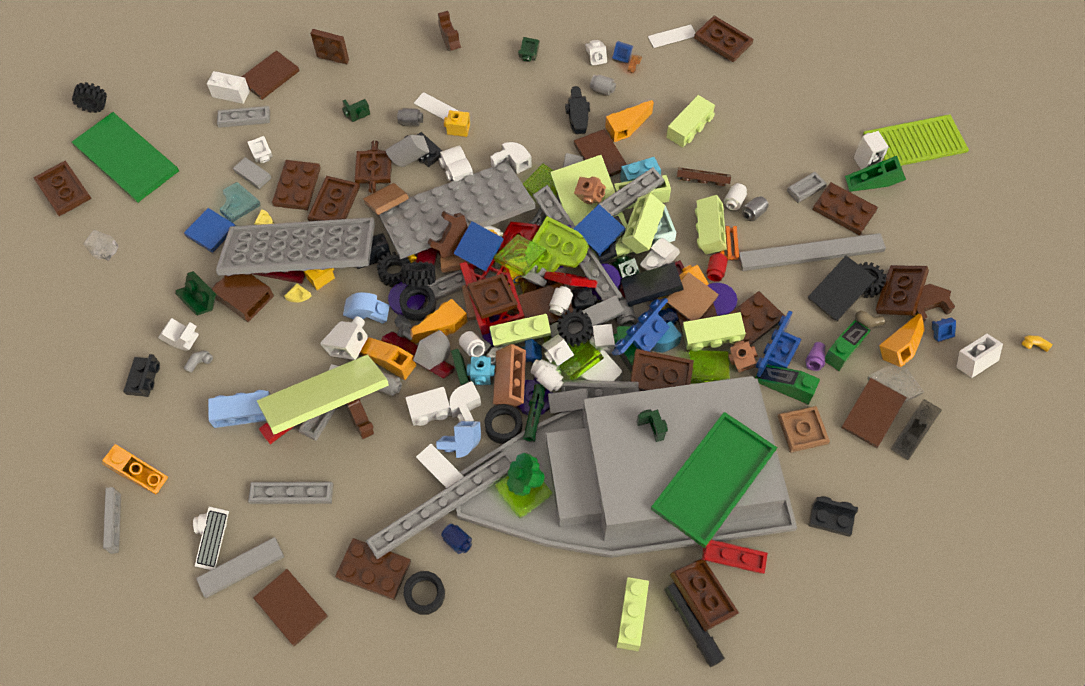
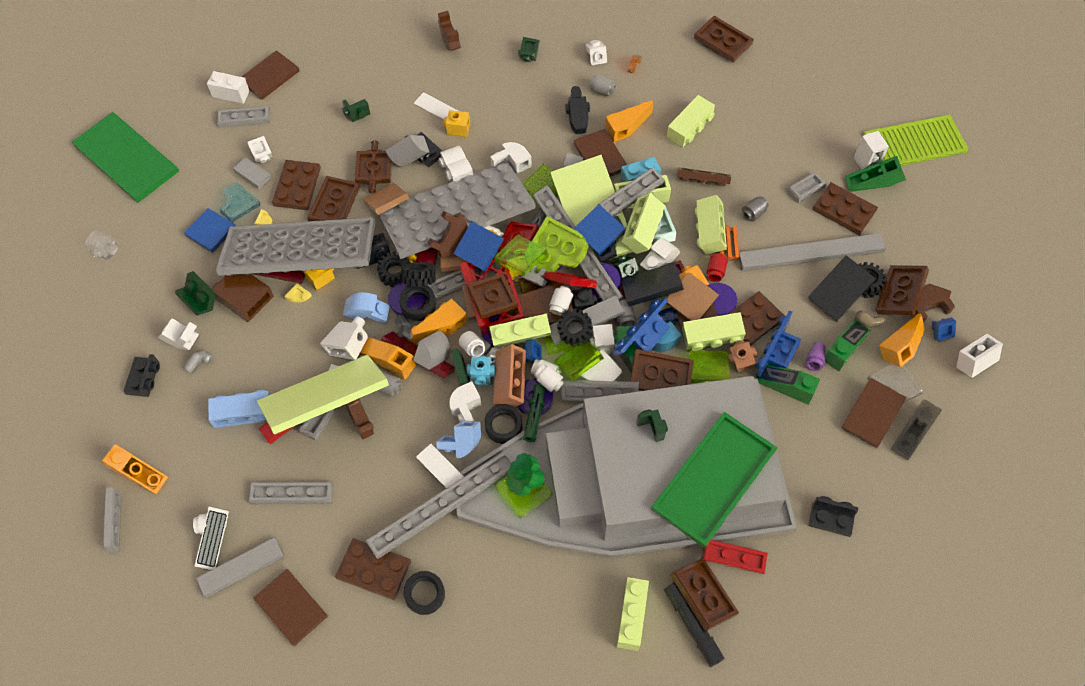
reddish brown plate [33,160,92,216] -> none
black tyre [72,82,107,113] -> none
reddish brown plate [310,29,349,65] -> none
flat silver brick [397,108,423,126] -> none
white brick [406,387,451,426] -> none
clear blue brick [441,523,472,554] -> none
white brick [542,334,574,366] -> none
light grey tile [548,388,589,413] -> none
nougat brick [574,176,606,205] -> none
blue tile [612,41,633,63] -> none
white sticker [648,25,695,48] -> none
white brick [724,183,747,210] -> none
medium nougat tile [778,406,830,453] -> none
yellow arm [1022,335,1053,352] -> none

